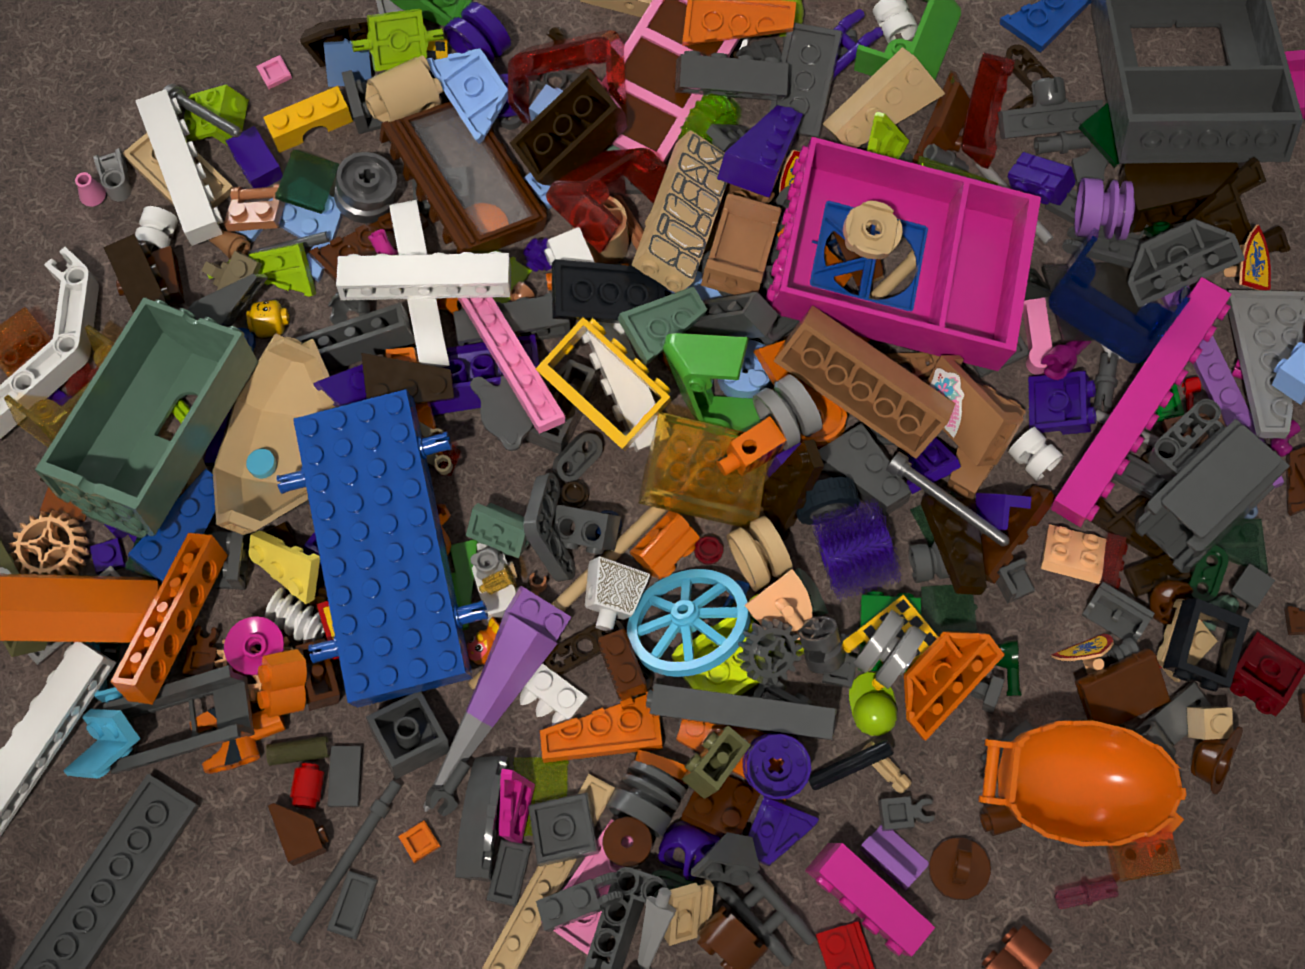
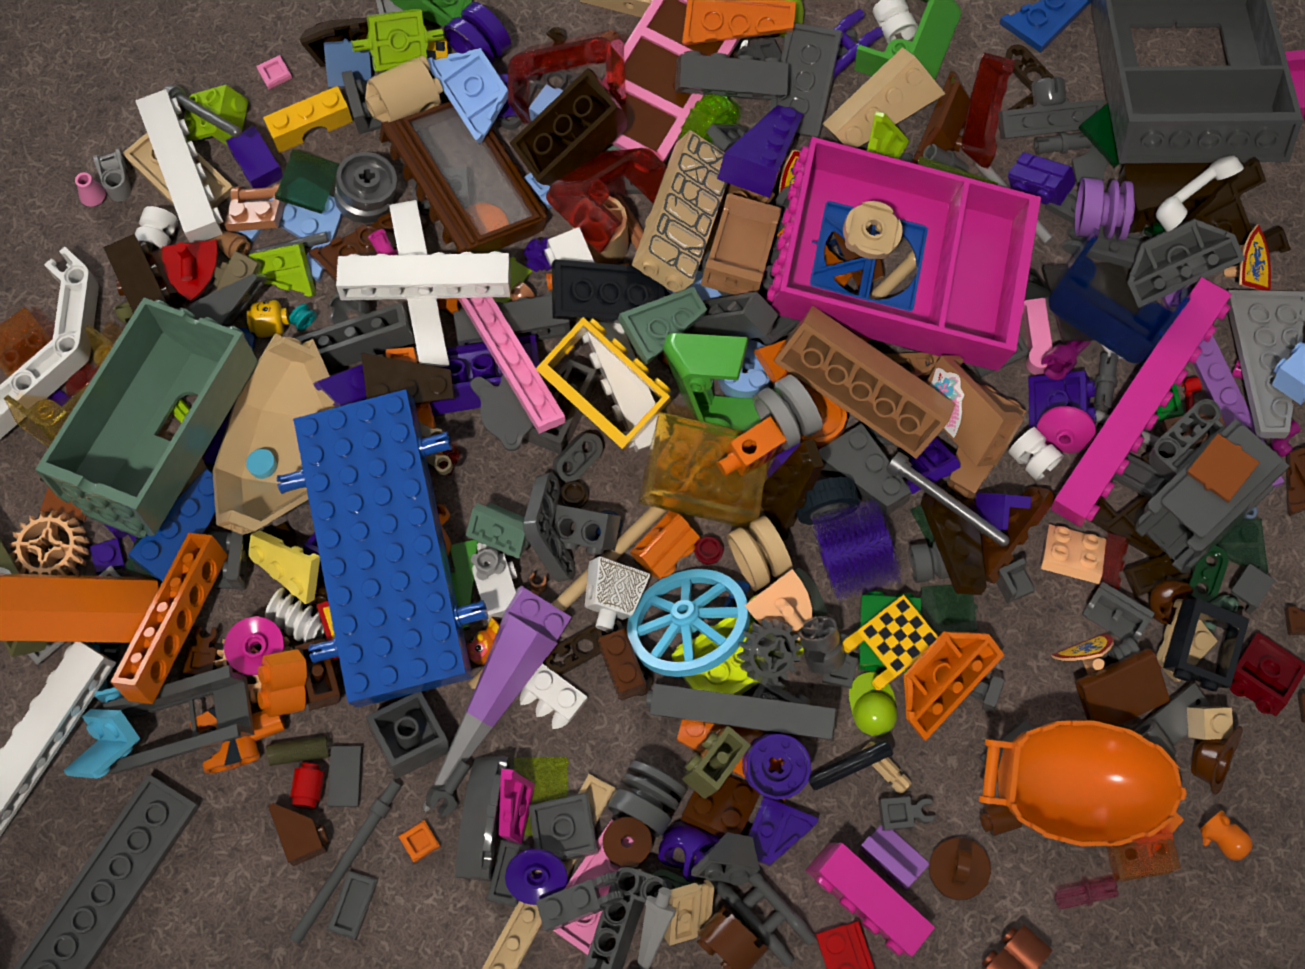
clear yellow piece [479,564,517,595] -> none
orange wing [540,692,663,763] -> none
orange beam [635,750,688,784] -> none
light grey wheel [853,609,927,689] -> none
dark green bar [996,640,1022,696] -> none
none -> olive hinge [114,301,133,323]
none -> red shield [162,239,218,302]
none -> teal bush [289,303,317,331]
none -> dark purple dish [505,849,567,905]
none -> dark pink dish [1037,406,1096,453]
none -> white piece [1156,156,1244,232]
none -> dark orange piece [1186,433,1260,503]
none -> orange animal [1200,810,1253,861]

